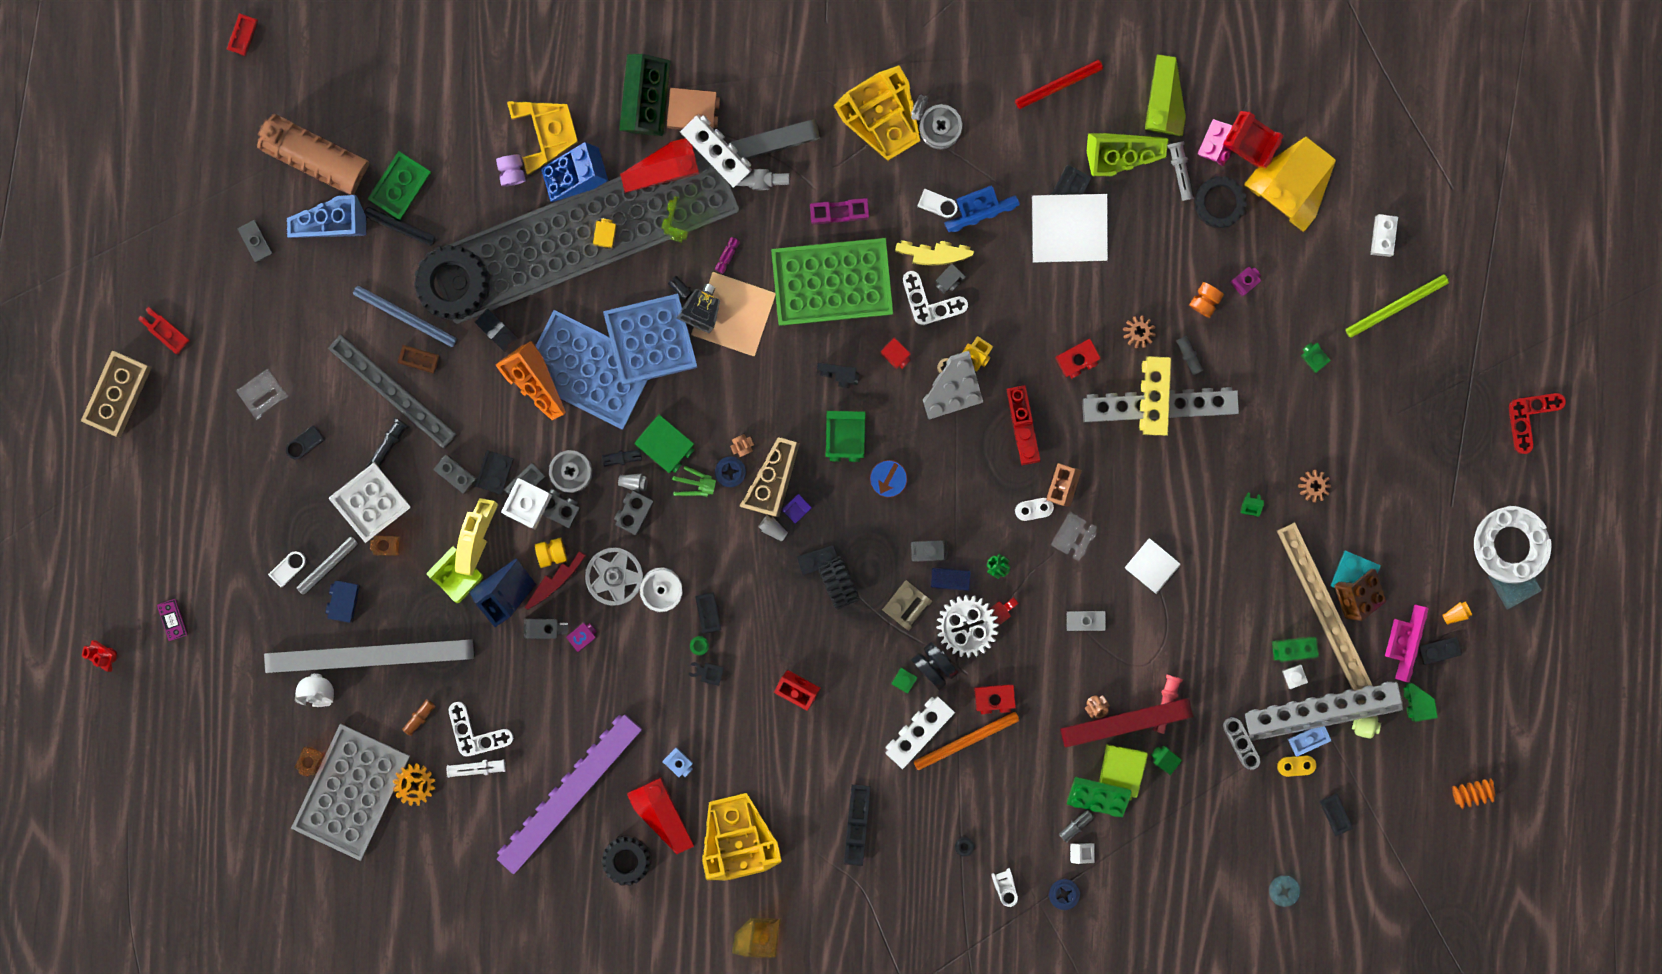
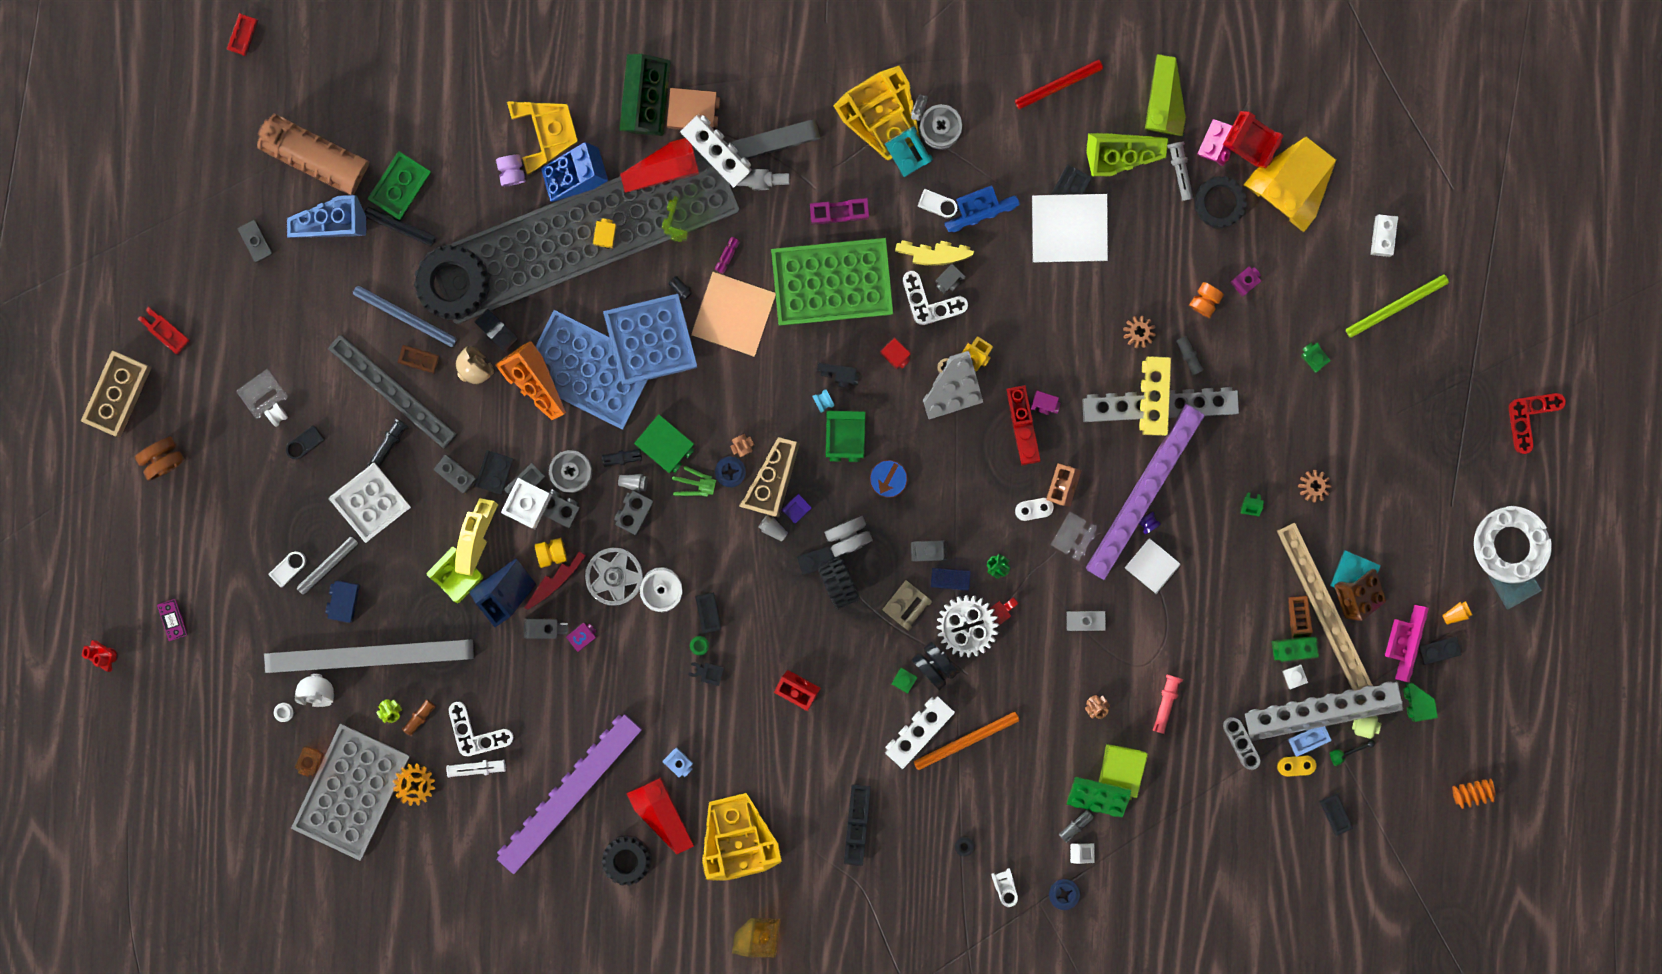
clear orange brick [370,536,399,556] -> none
torso [677,284,720,333] -> none
red brick [974,684,1015,714] -> none
red brick [1055,339,1101,379] -> none
dark red beam [1060,698,1194,748] -> none
green slope [1151,745,1182,775] -> none
clear light blue gear [1269,876,1300,907] -> none
none -> dark orange wheel [134,437,185,481]
none -> white wheel [264,403,288,427]
none -> white plate [274,703,293,722]
none -> lime gear [377,699,402,723]
none -> tan cylinder [456,346,494,384]
none -> medium azure wheel [812,389,834,413]
none -> light grey wheel [824,516,873,557]
none -> teal plate [884,126,933,177]
none -> magenta brick [1030,391,1061,415]
none -> medium lavender brick [1086,404,1204,580]
none -> dark purple wheel [1139,511,1161,534]
none -> dark orange slope [1288,596,1313,638]
none -> hinge [1329,740,1375,766]

